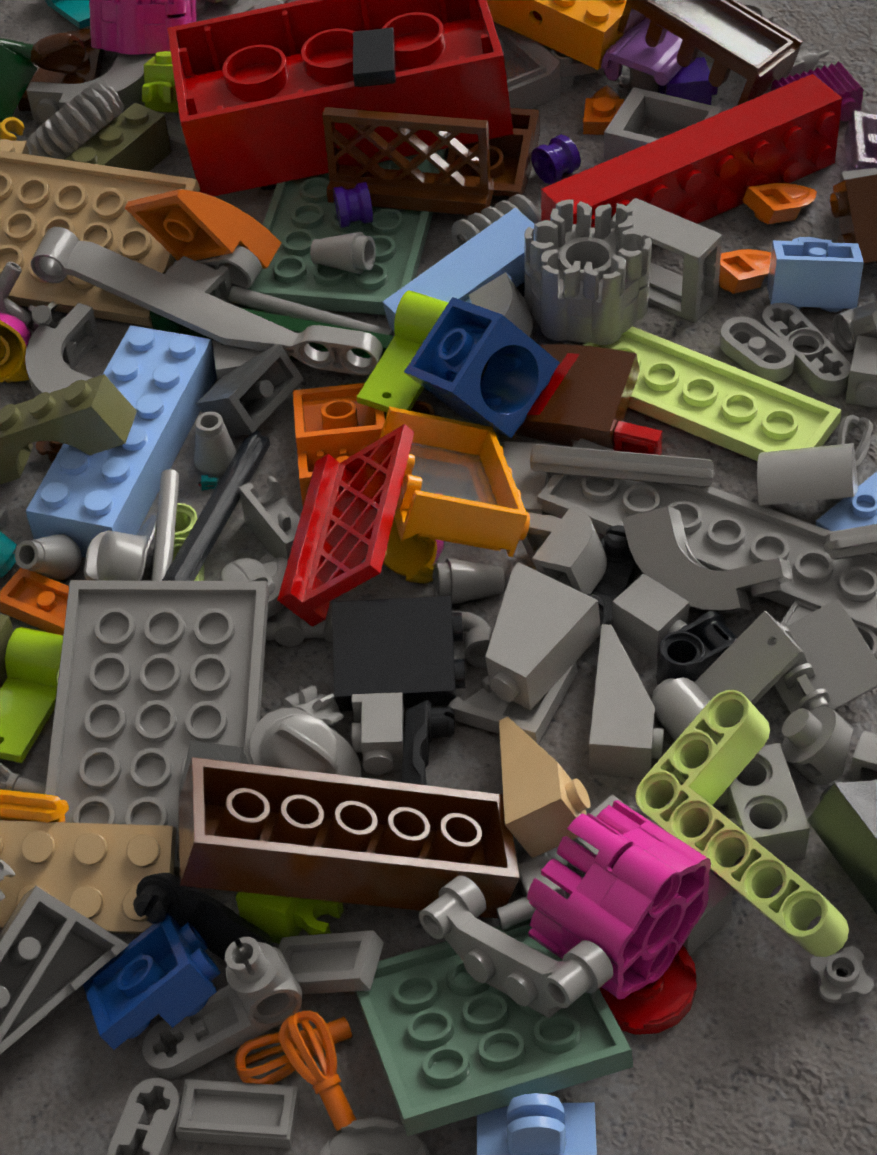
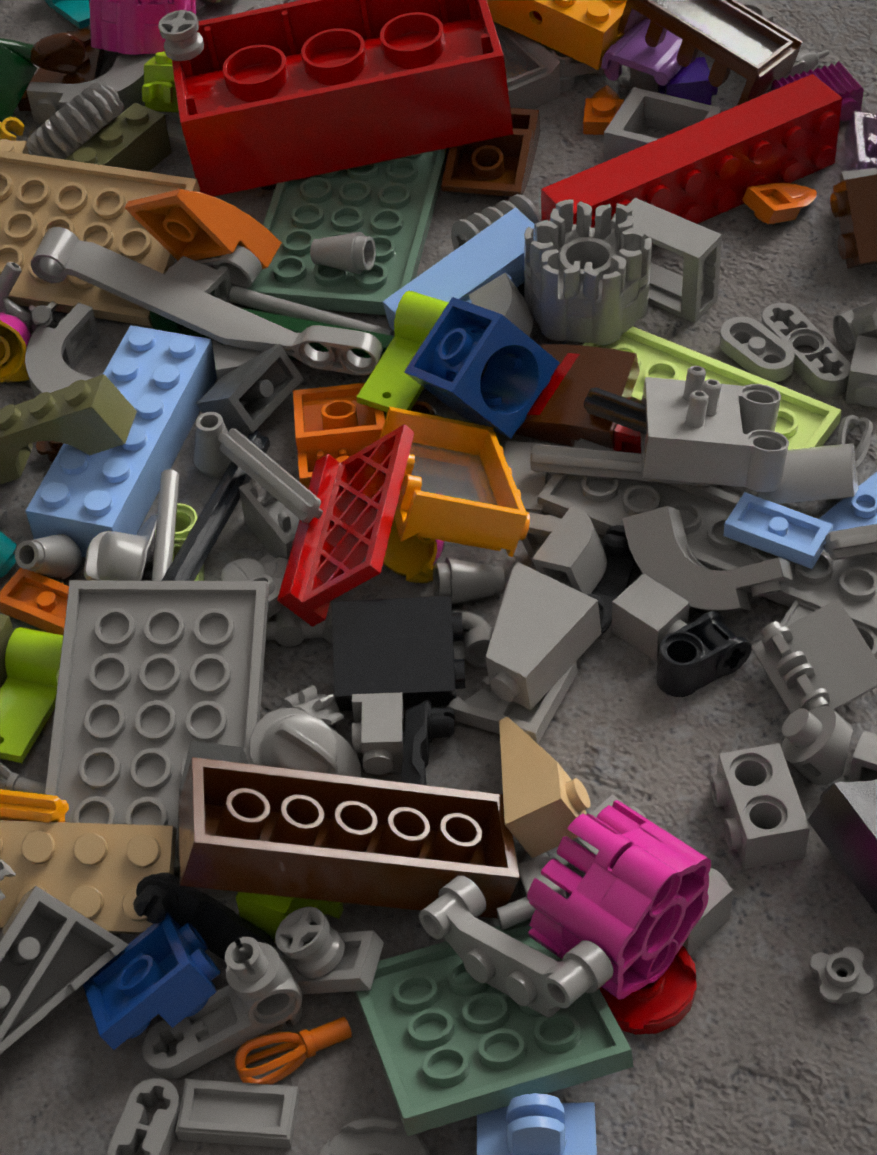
teal piece [198,475,218,491] -> none
orange piece [279,1011,357,1131] -> none
reddish brown fence [322,107,494,215] -> none
dark purple wheel [333,182,373,228] -> none
black tile [353,27,396,87] -> none
dark purple wheel [531,134,581,184] -> none
light grey slope [589,624,664,778] -> none
yellowish green beam [635,690,849,957] -> none
light grey door [651,611,805,741] -> none
orange plate [719,249,771,294] -> none
light blue brick [767,237,864,312] -> none
none -> light grey wheel [158,10,204,61]
none -> light grey axle [218,428,323,523]
none -> light grey wheel [275,907,345,979]
none -> light grey piece [584,366,789,492]
none -> light blue plate [723,492,833,569]

